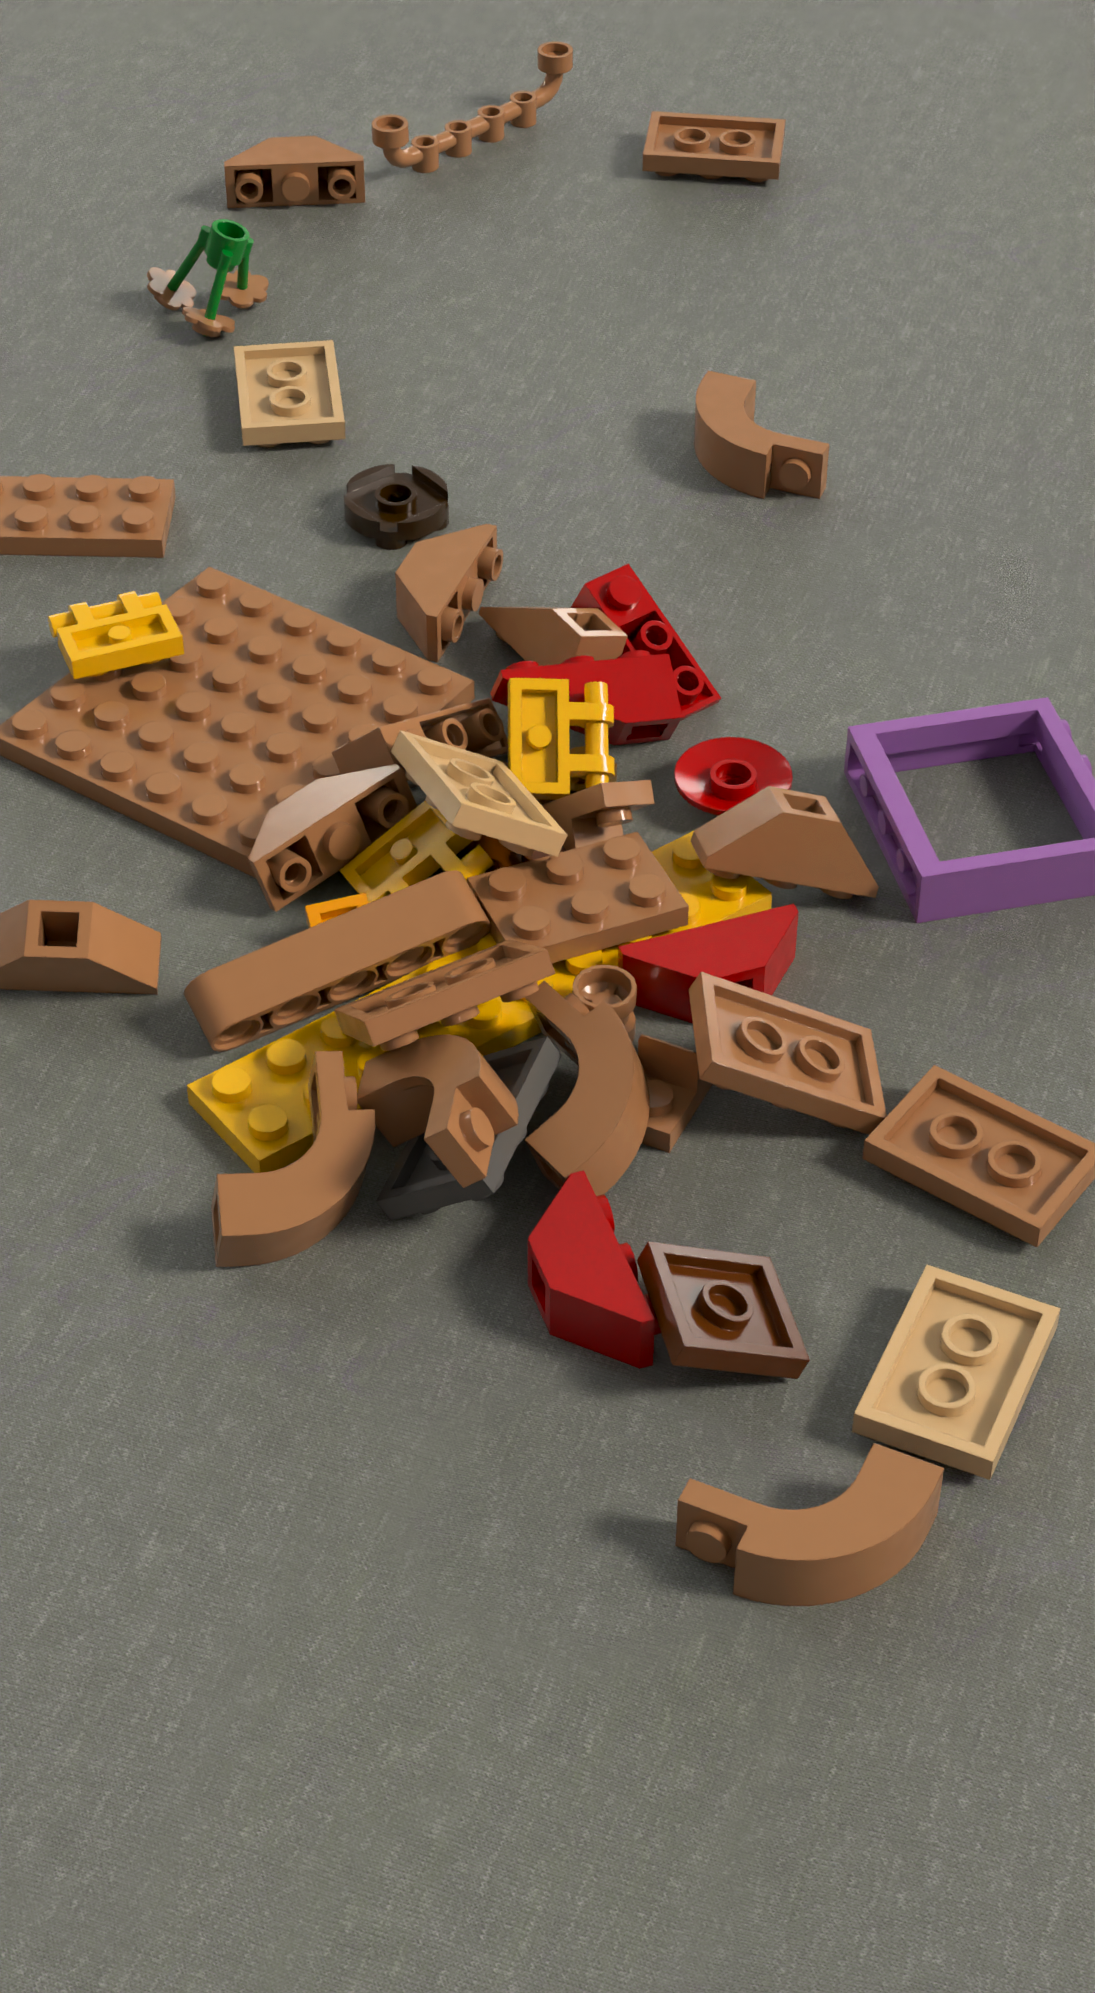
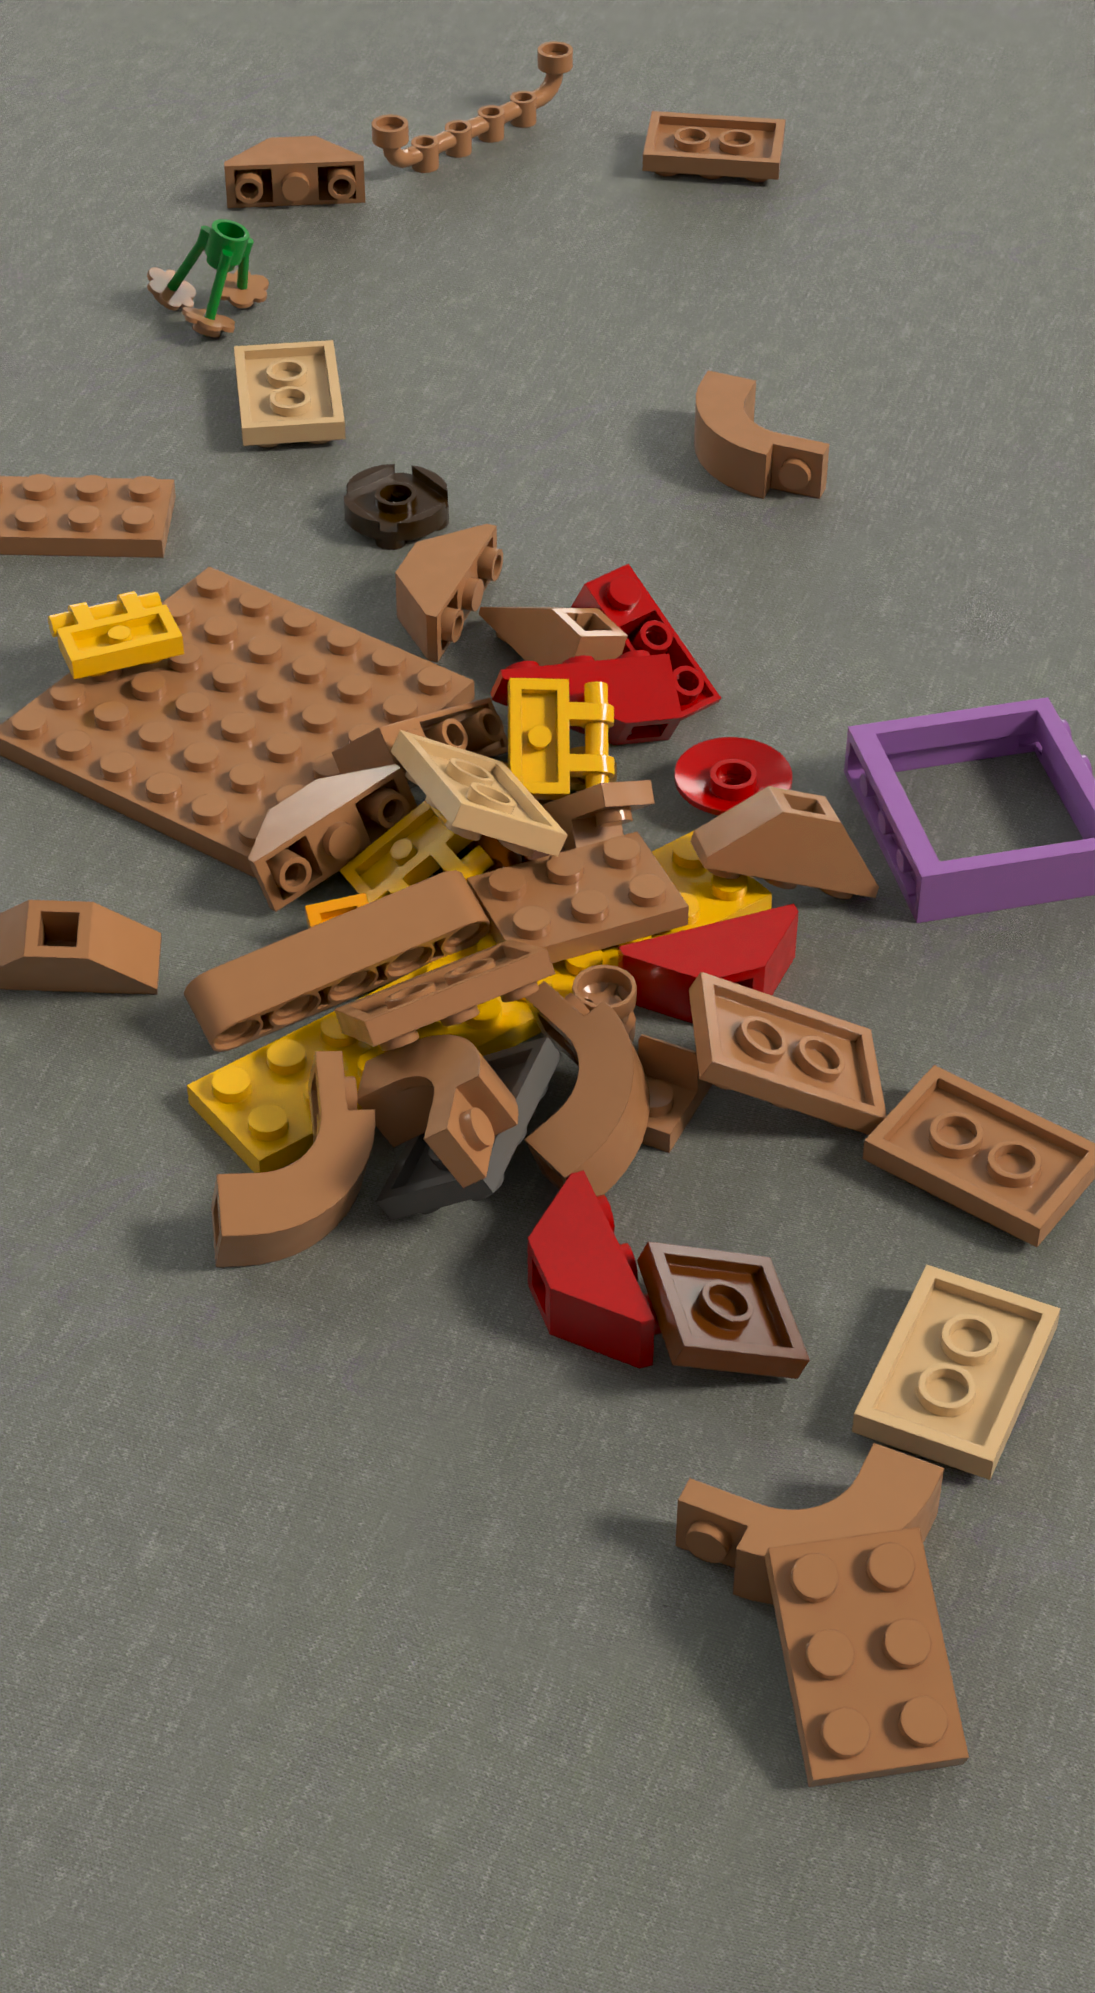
none -> medium nougat plate [764,1527,969,1787]

